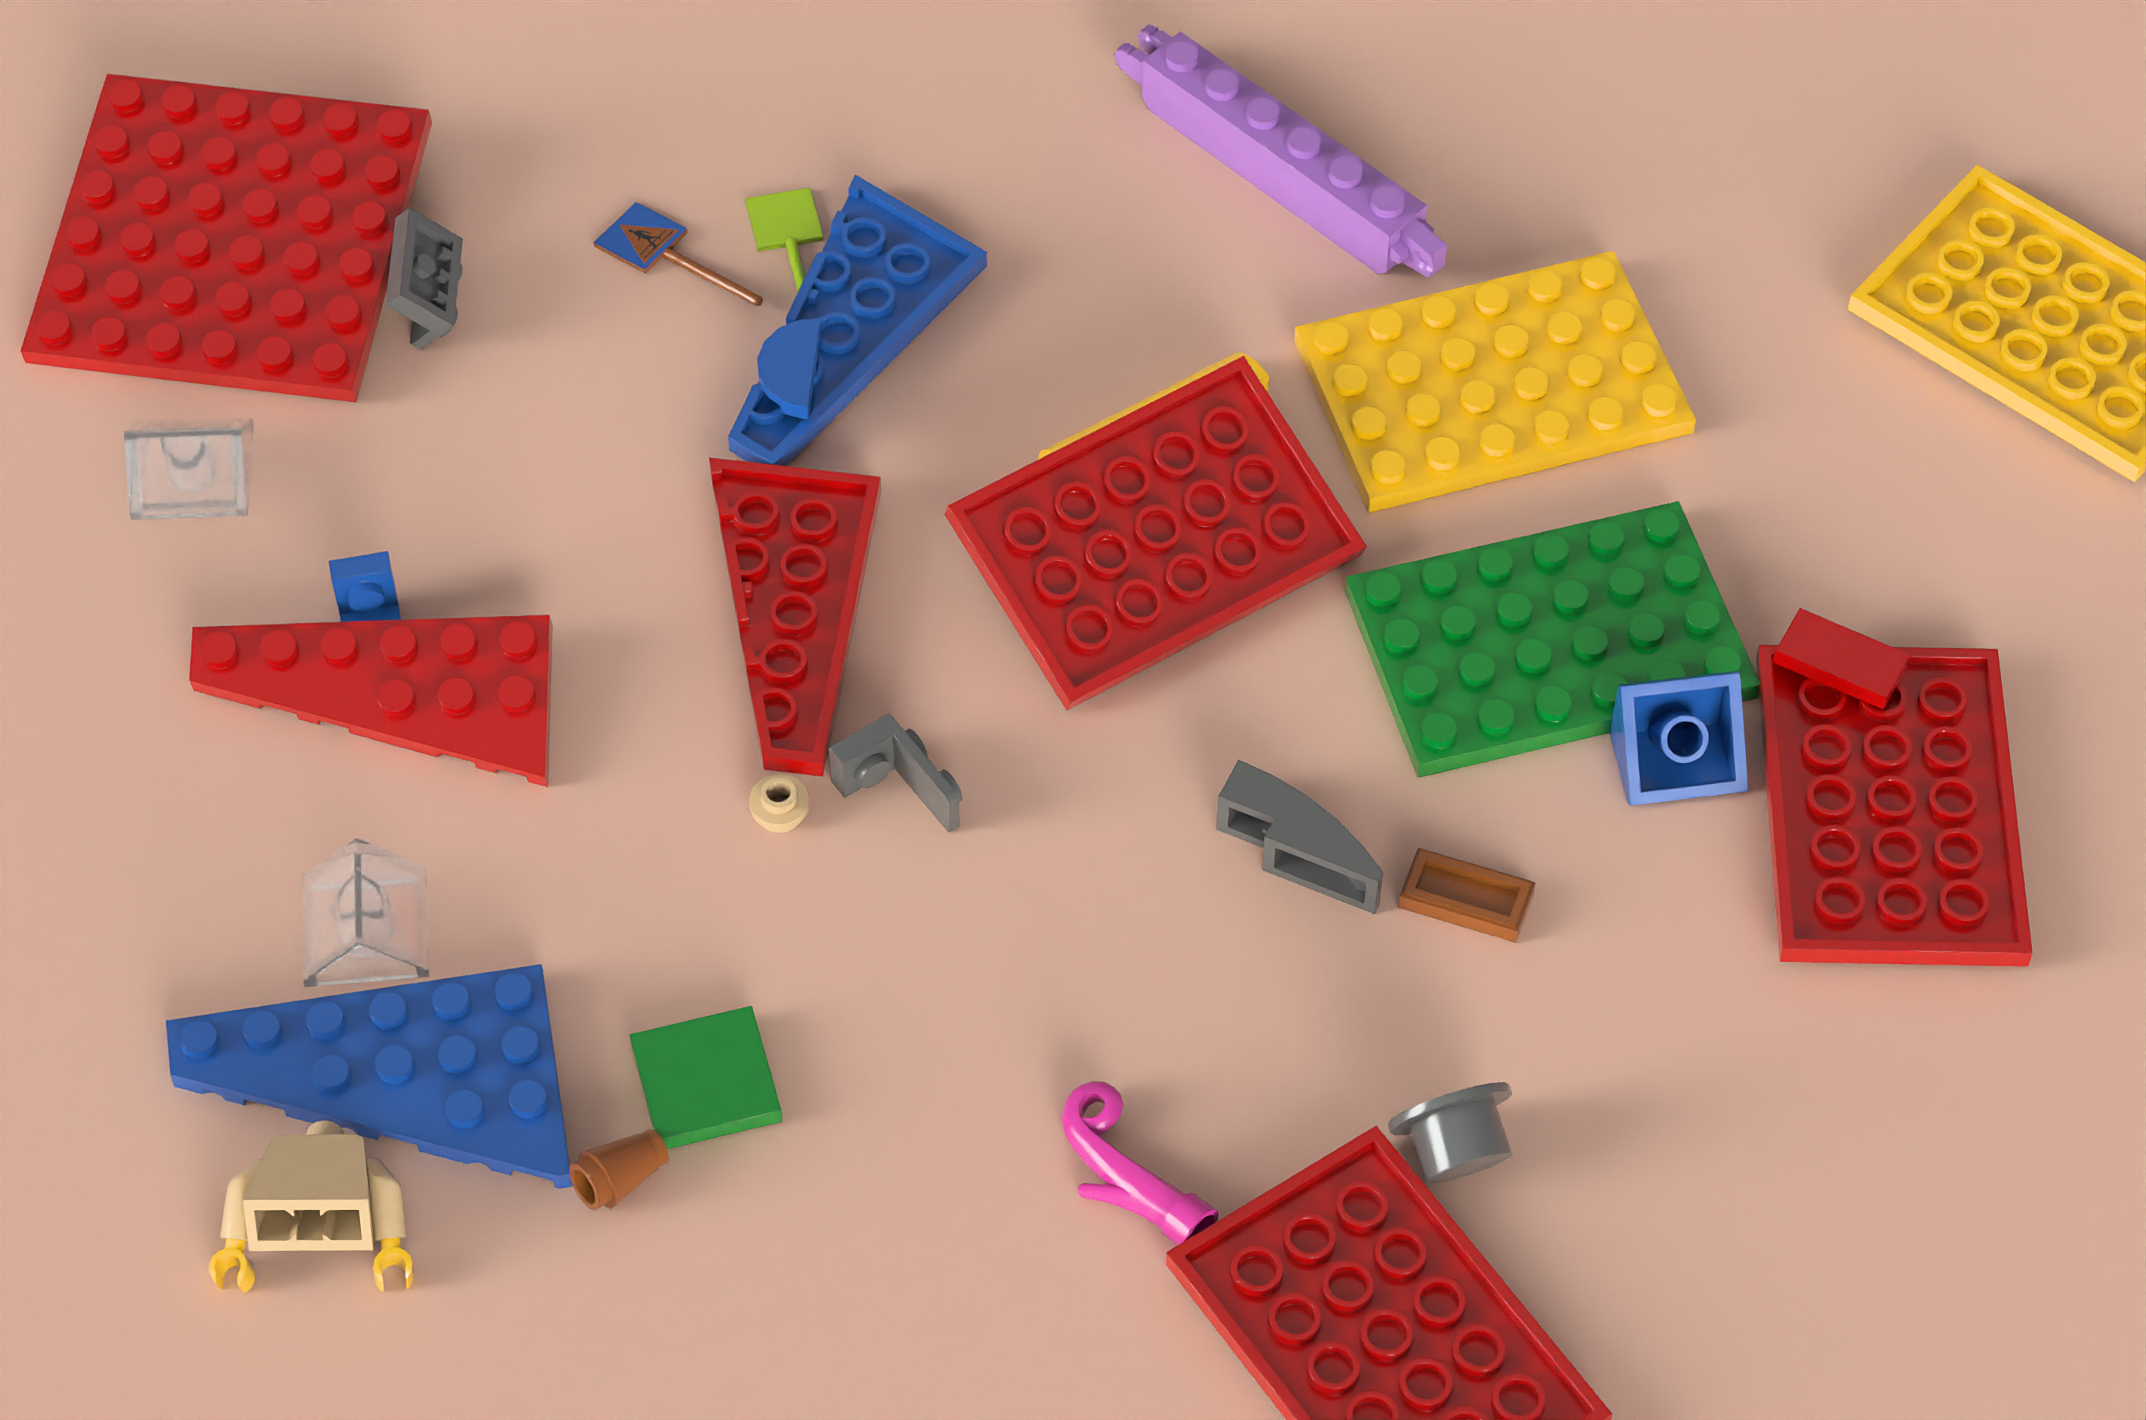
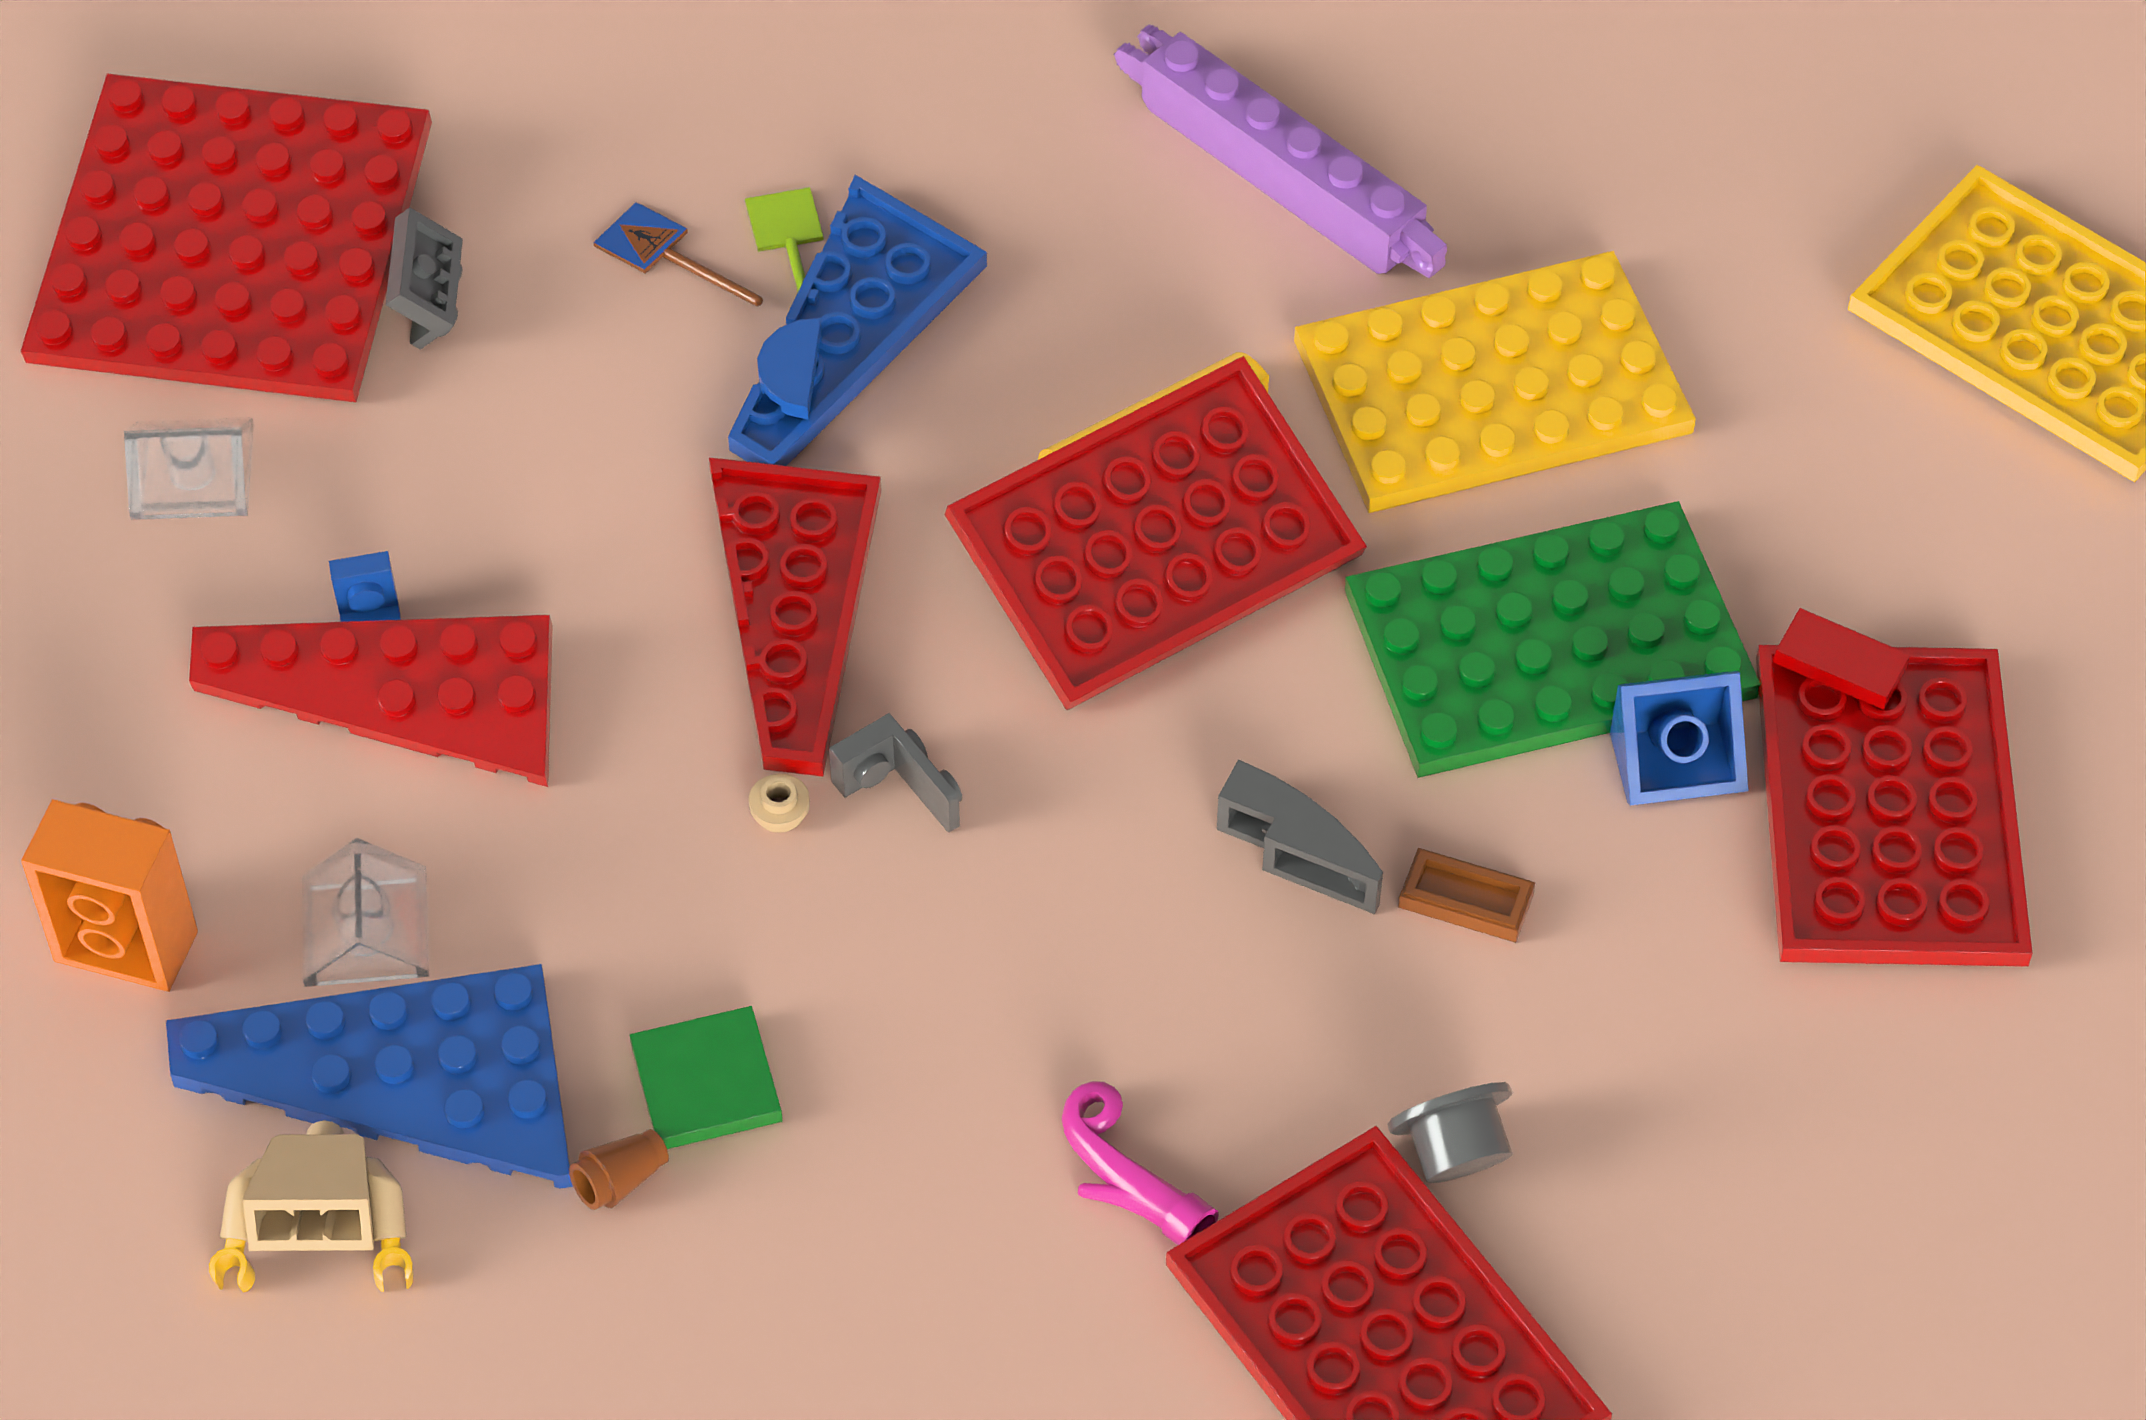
none -> orange brick [21,799,198,992]

